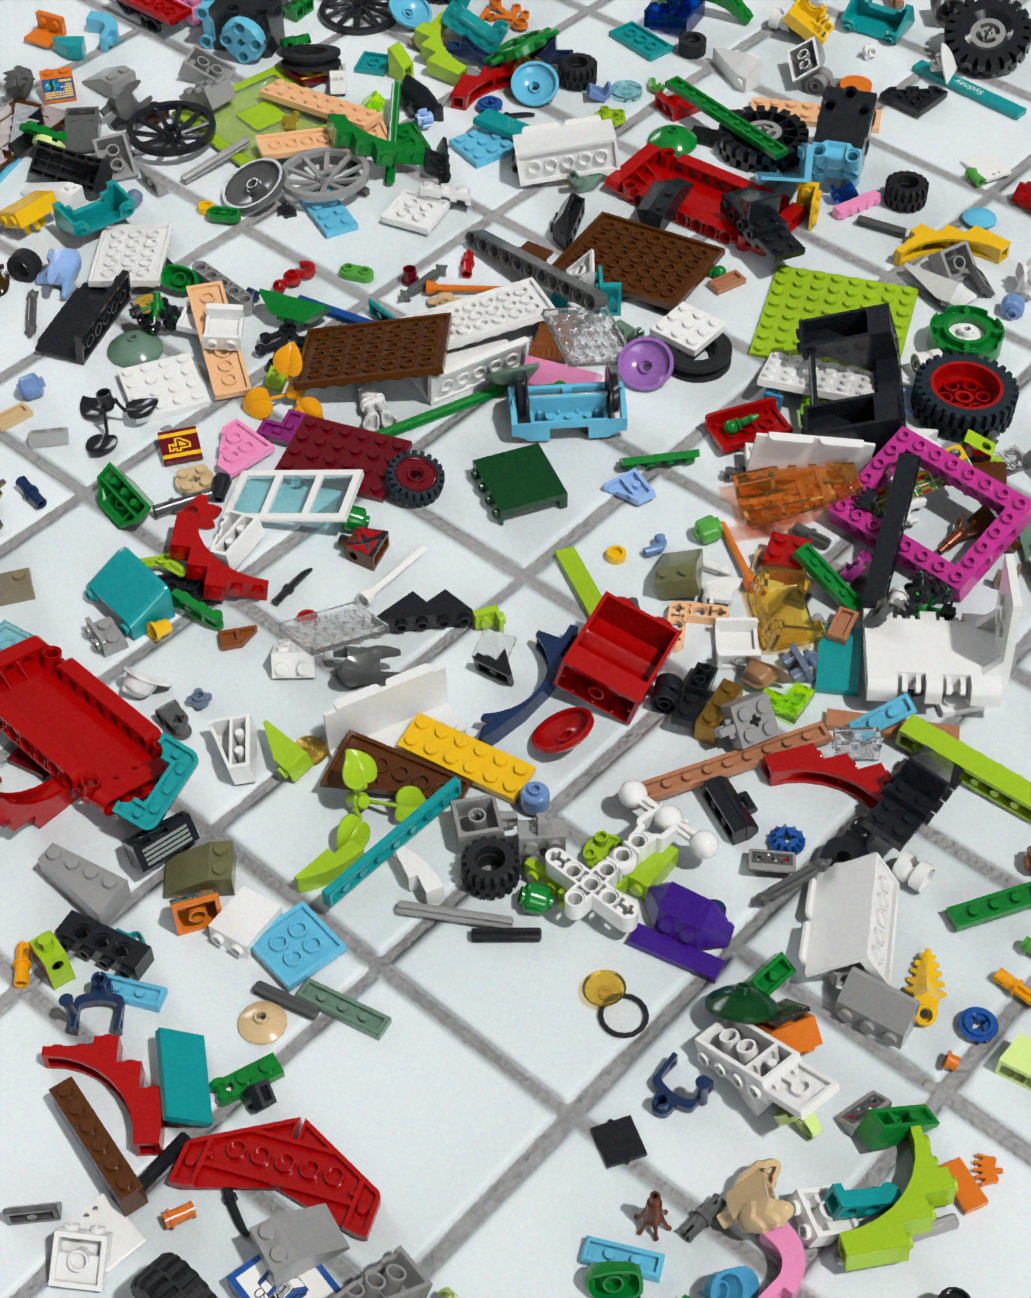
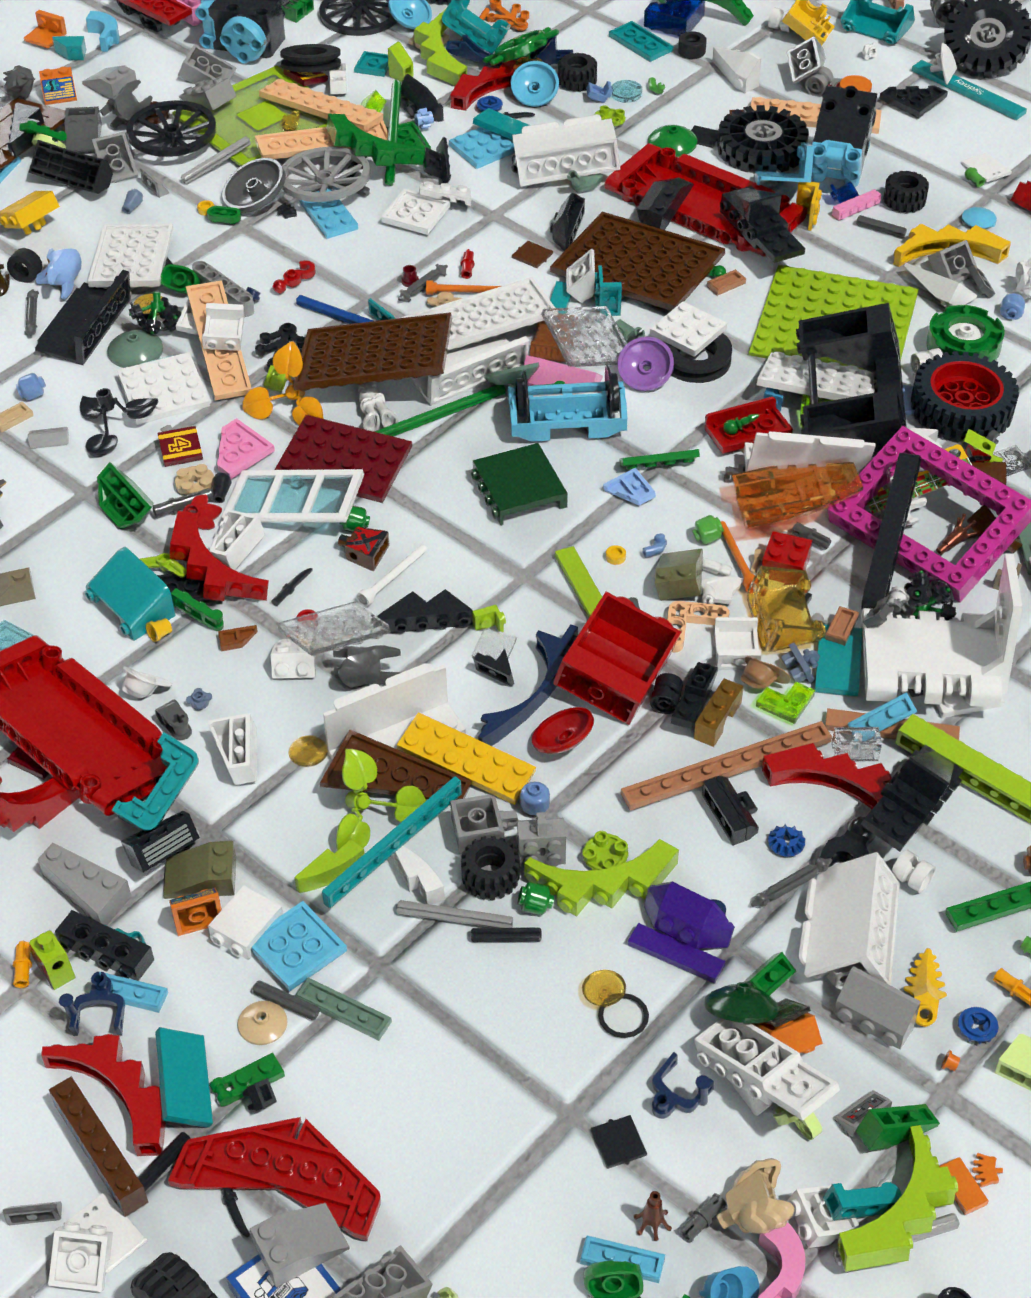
dark blue pin [15,476,47,509] -> none
white wedge [20,182,86,217] -> none
teal windscreen [52,179,135,237] -> none
light grey bracket [84,616,128,658] -> none
orange pin [161,1200,197,1230] -> none
magenta plate [256,409,307,446] -> none
green wedge [259,289,332,326] -> none
lime slope [263,720,314,783] -> none
green plate [280,33,312,49] -> none
bright green plate [339,263,374,283] -> none
wheel [385,450,445,508] -> none
dark grey beam [465,229,608,310] -> none
white piece [545,780,719,933] -> none
red panel [654,83,701,122] -> none
green plate [665,76,789,160] -> none
light grey hinge [713,692,780,749] -> none
slope [748,849,796,874] -> none
green plate [792,542,862,611] -> none
magenta plate [839,548,873,583] -> none
black piece [854,486,878,511] -> none

